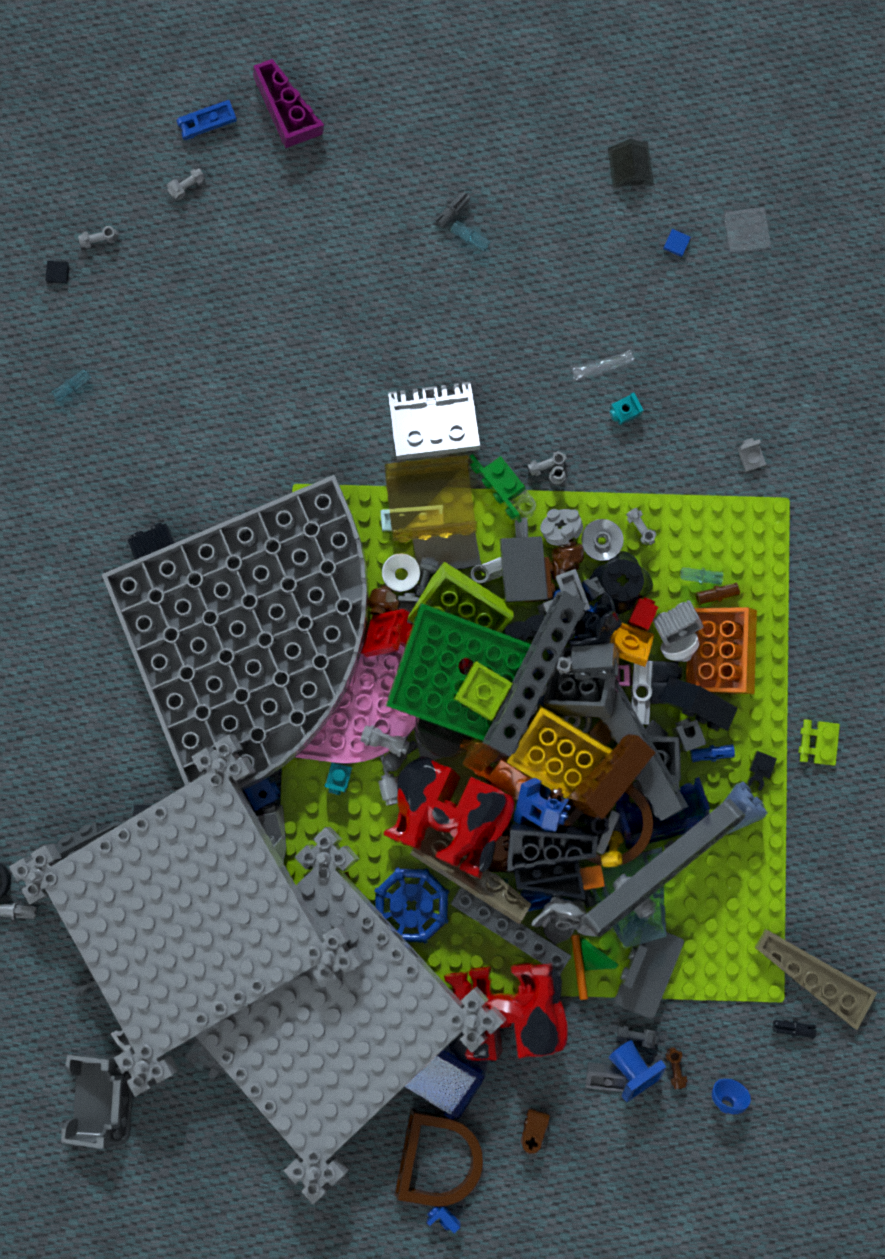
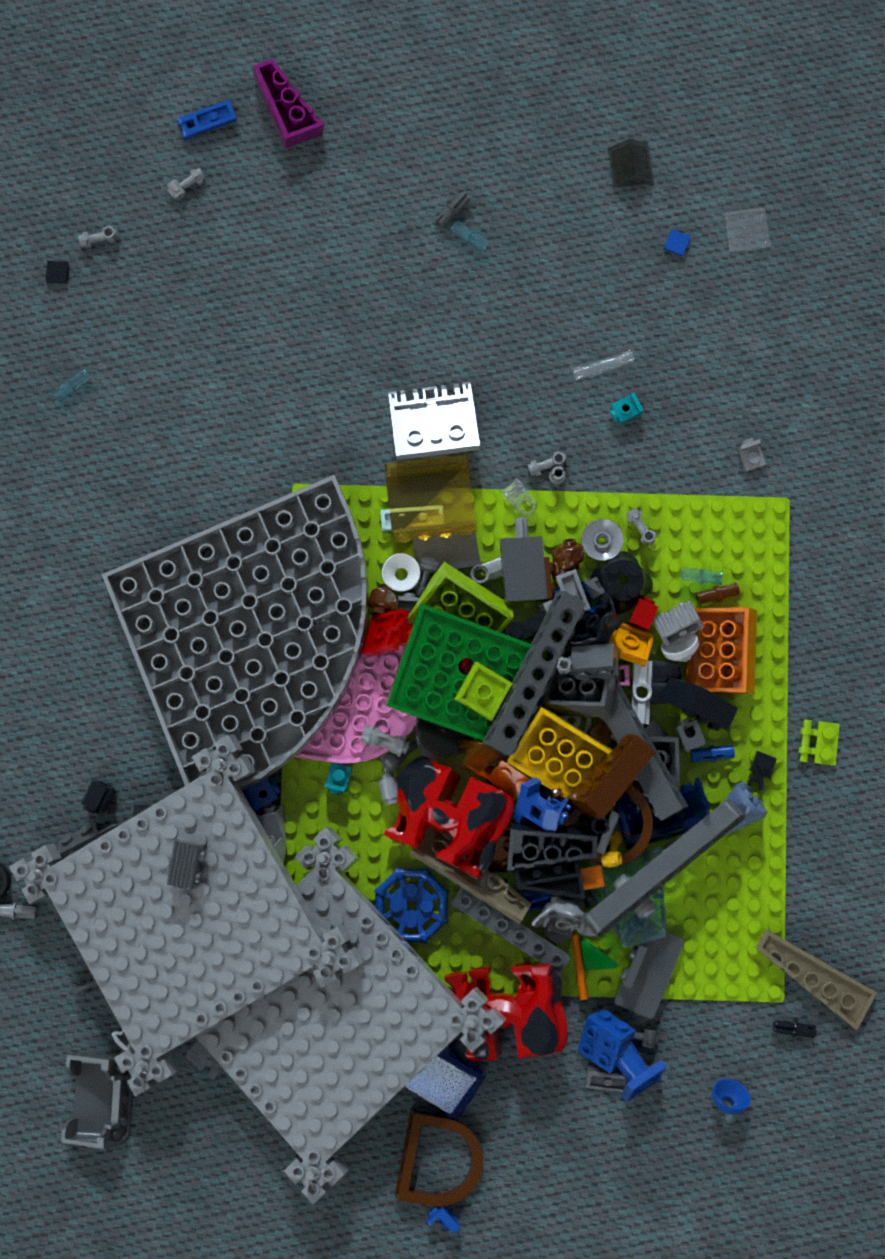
black brick [127,523,175,560] -> none
green bracket [469,454,526,523] -> none
reddish brown piece [521,1109,550,1154] -> none
light grey plate [540,509,583,546] -> none
reddish brown bar [665,1046,688,1089] -> none
none -> black brick [81,780,116,814]
none -> dark grey brick [166,840,207,890]
none -> blue bracket [578,1008,636,1073]

